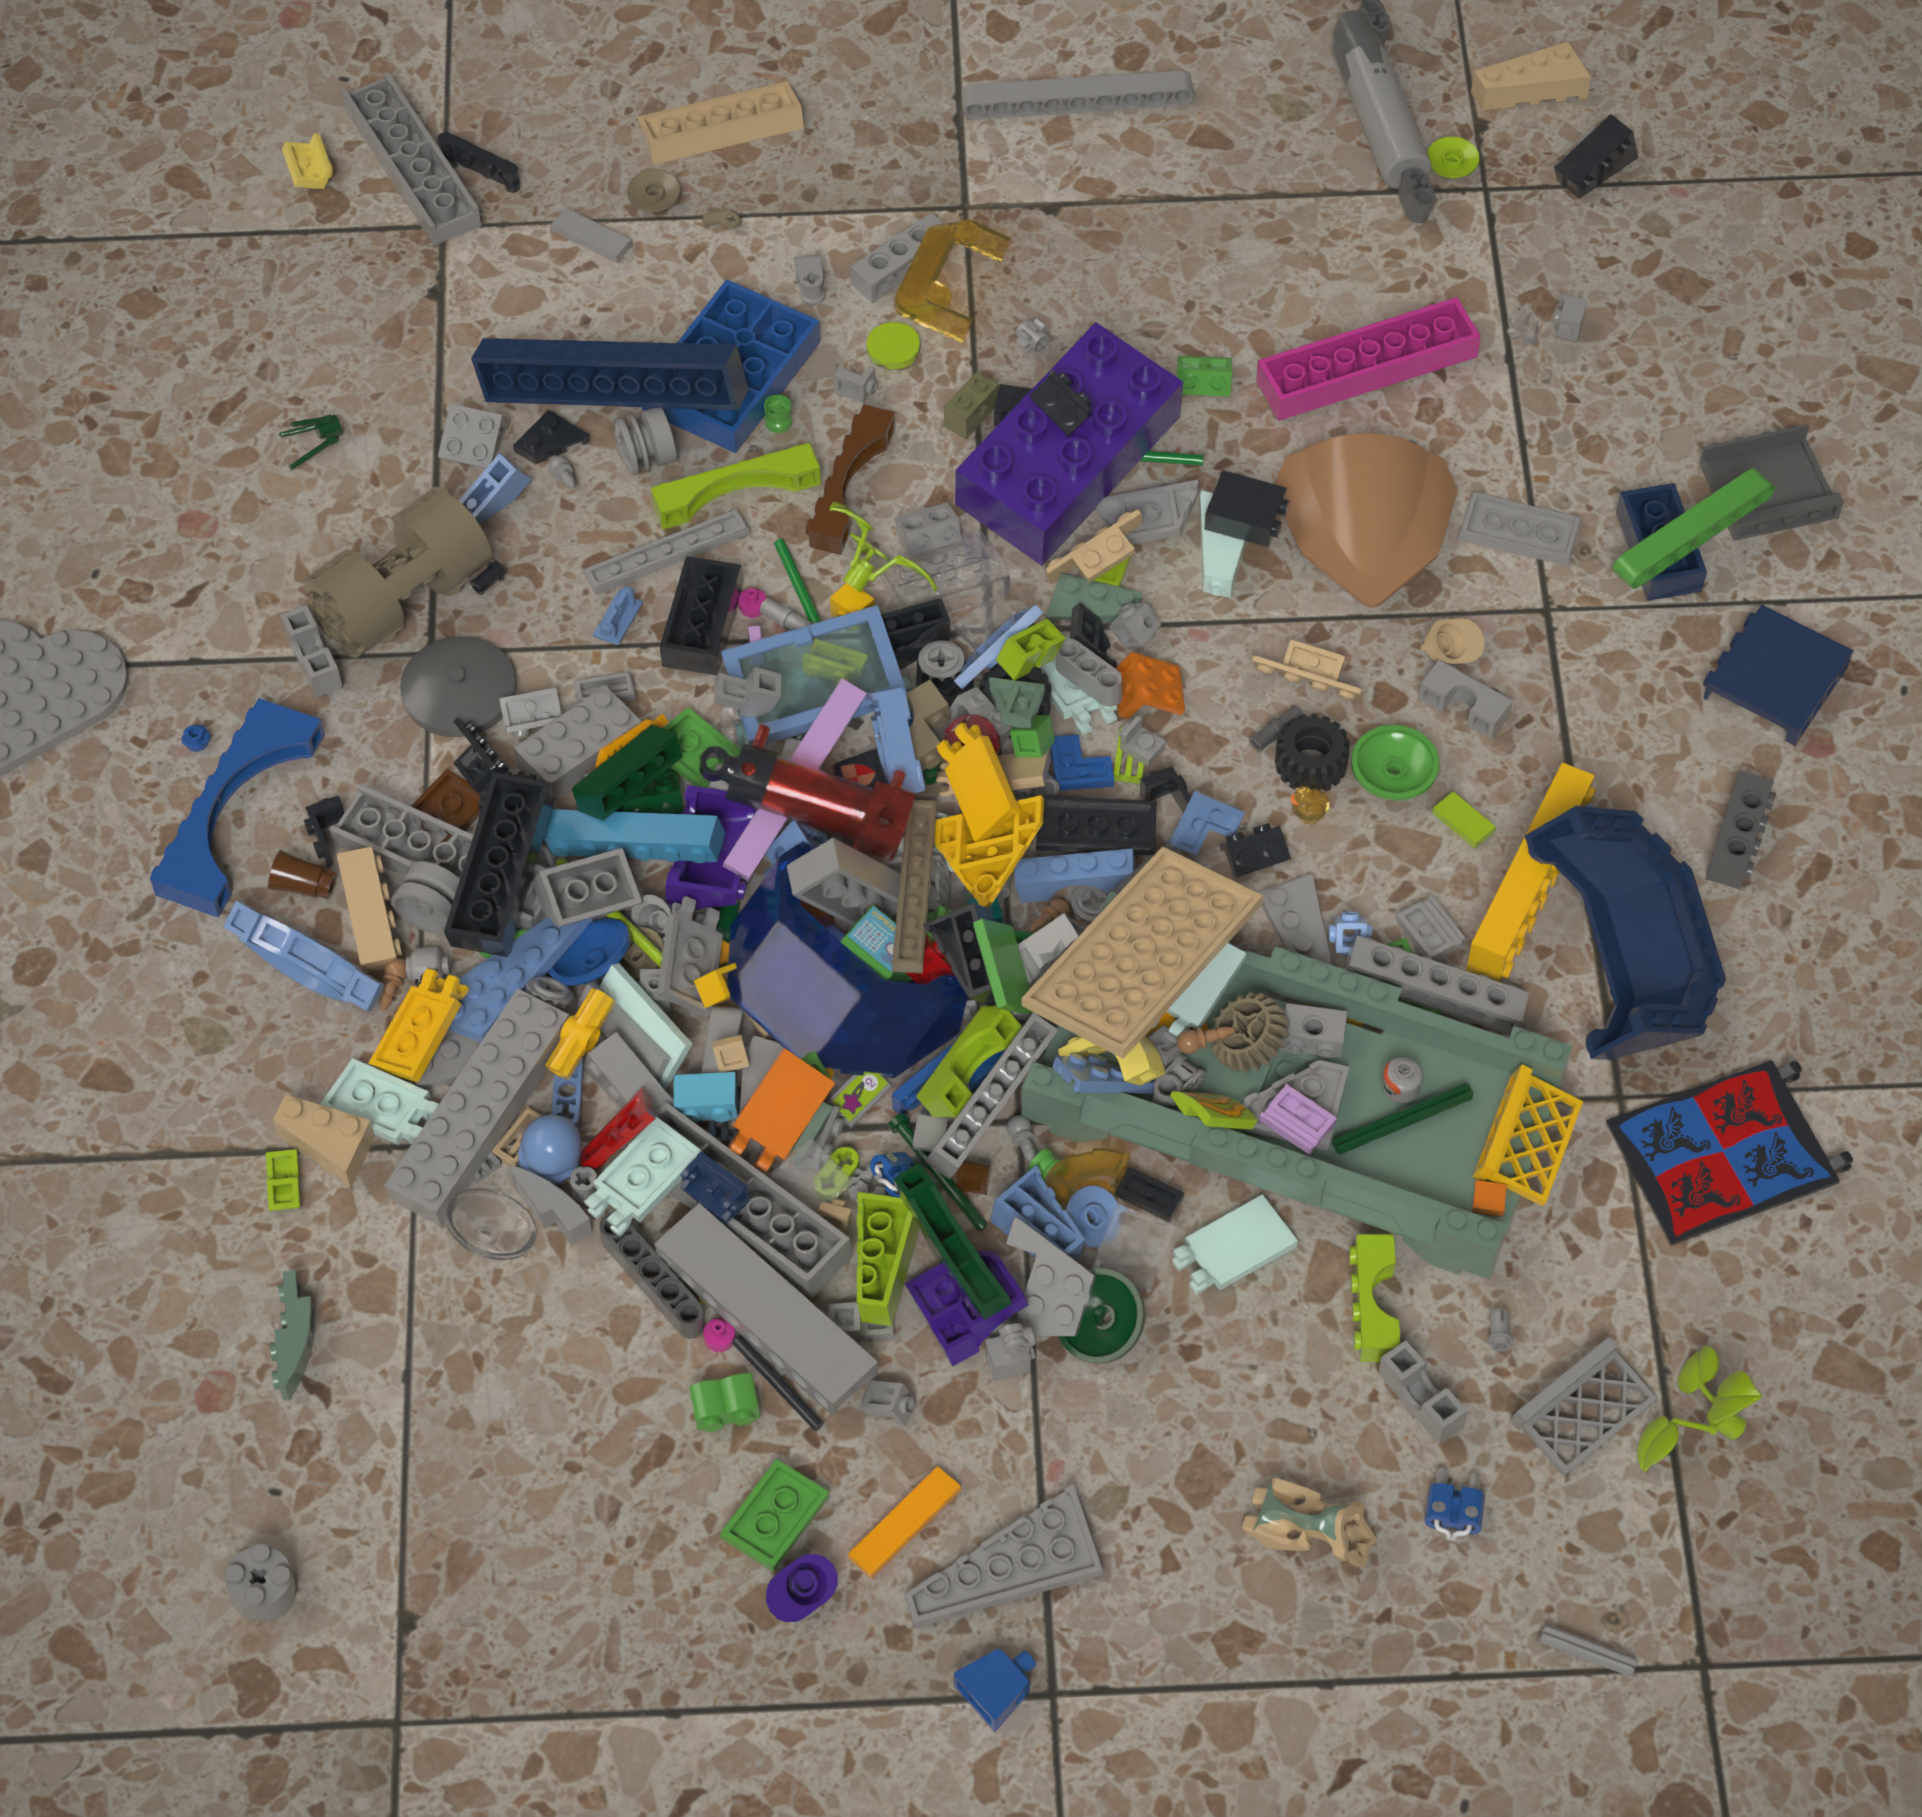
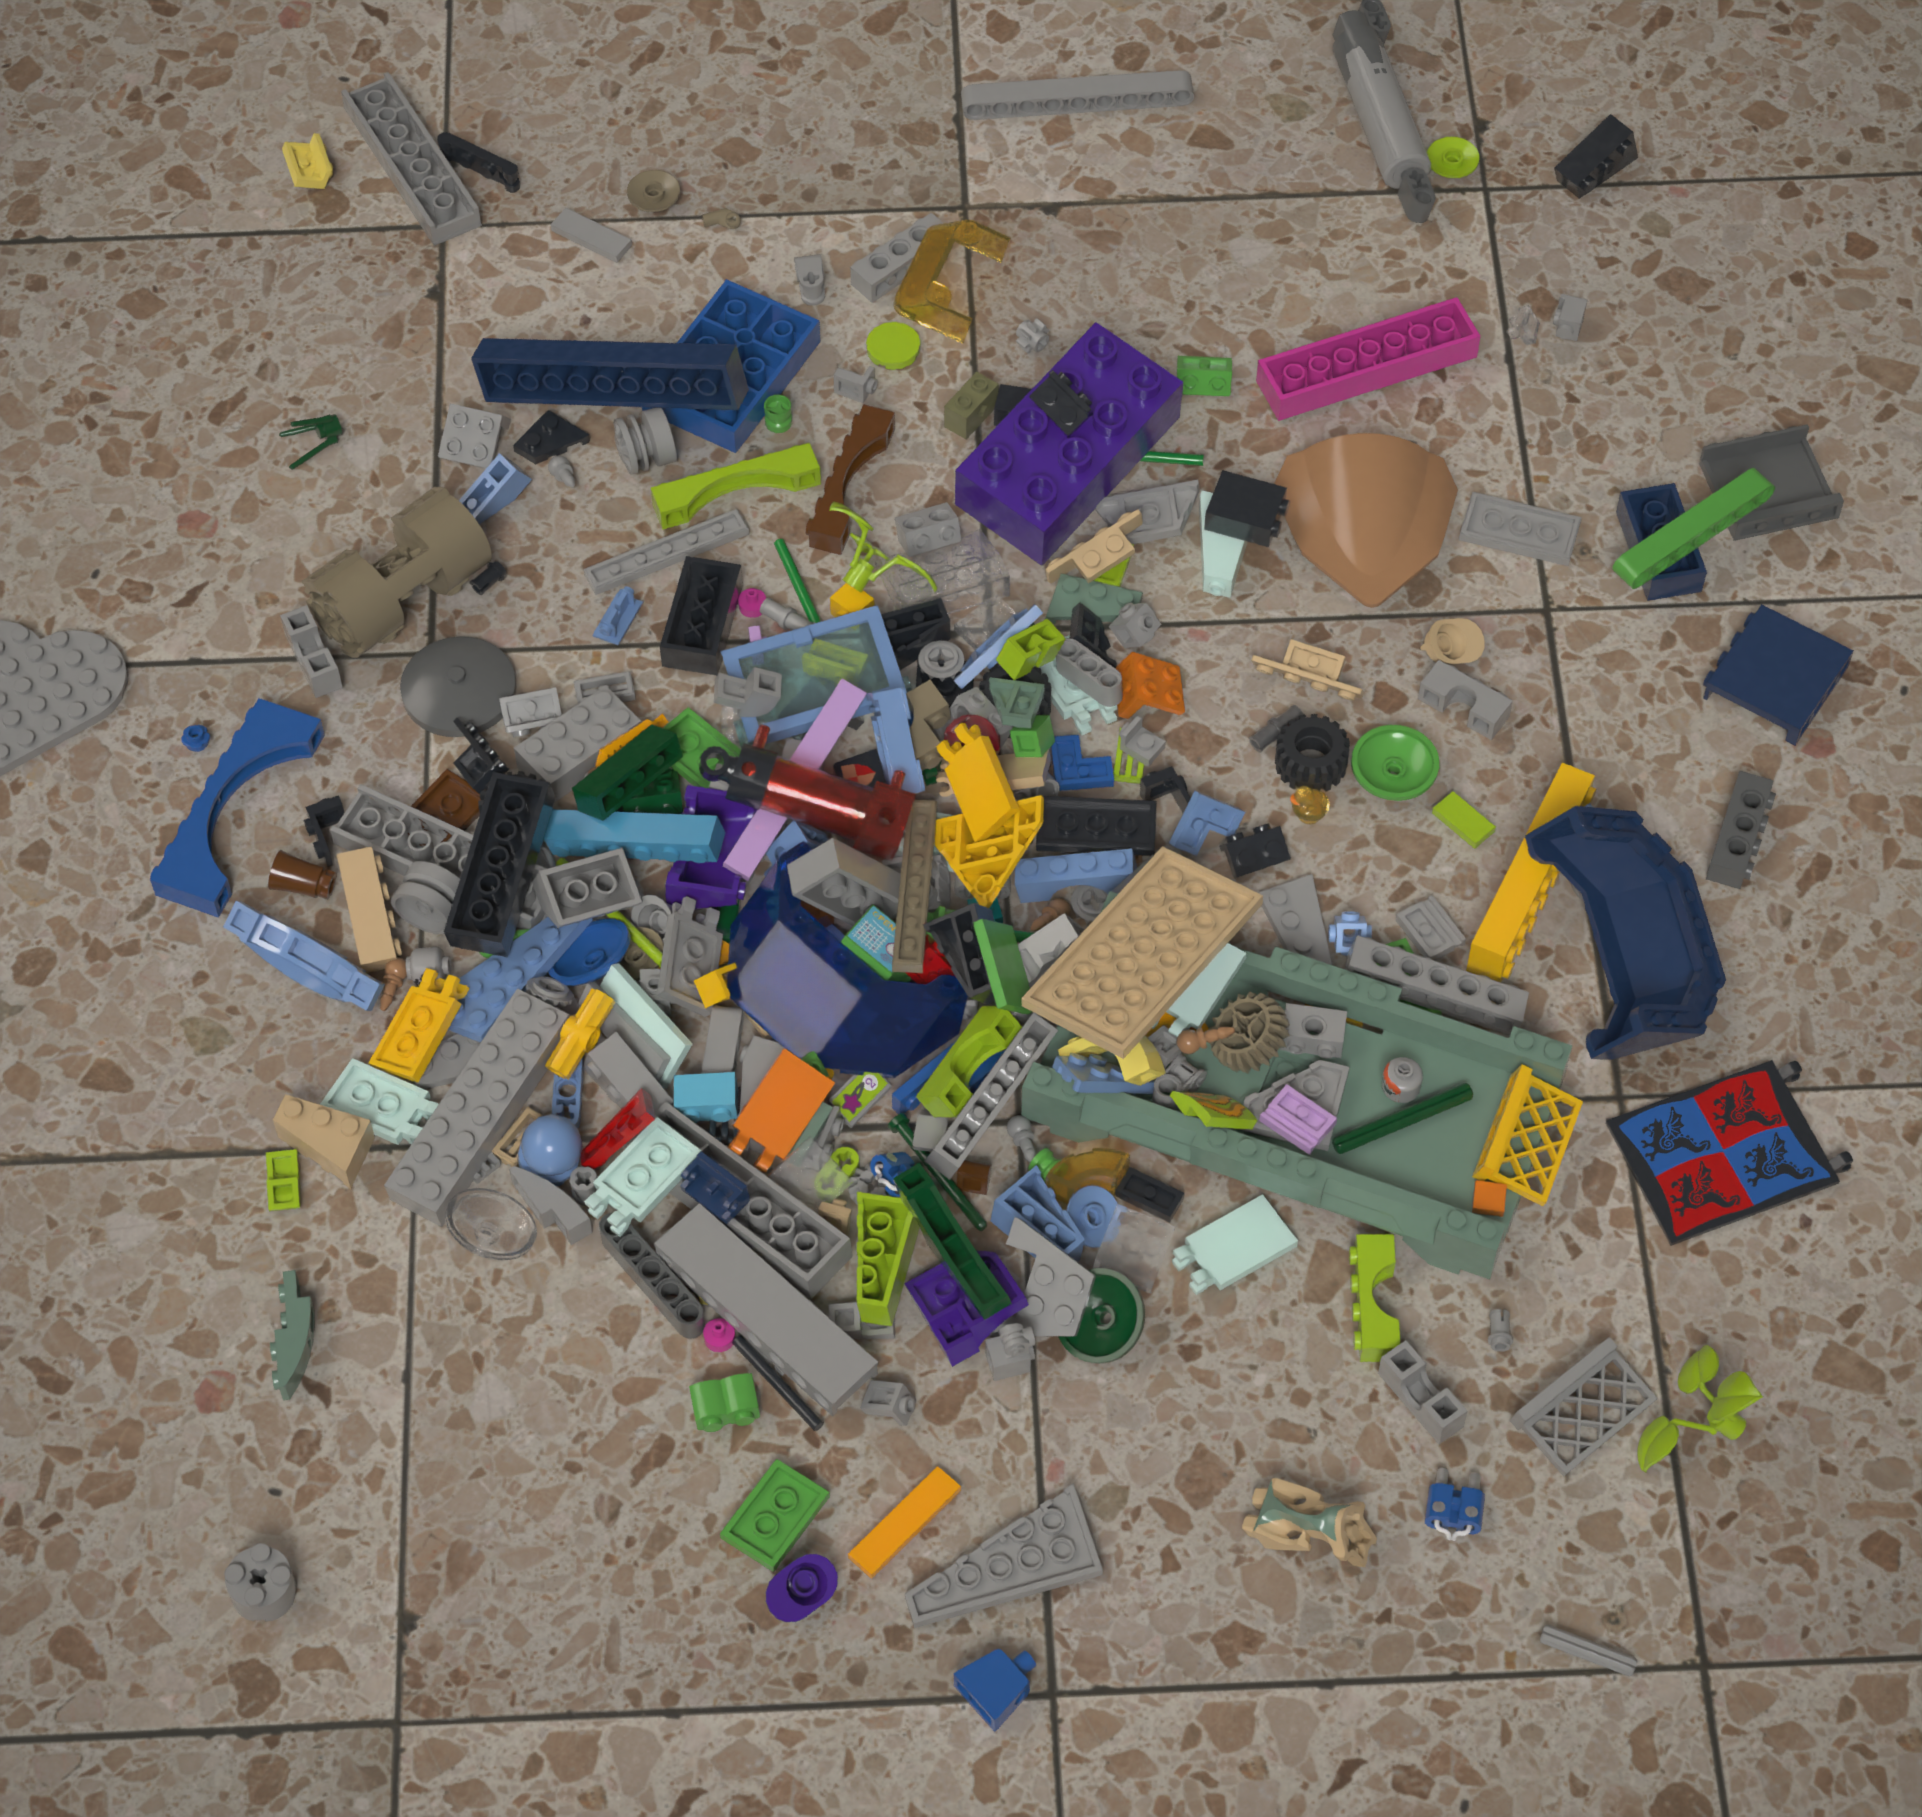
tan arch [637,81,804,165] -> none
tan tile [712,1035,750,1073] -> none
tan wedge [1471,41,1591,111] -> none

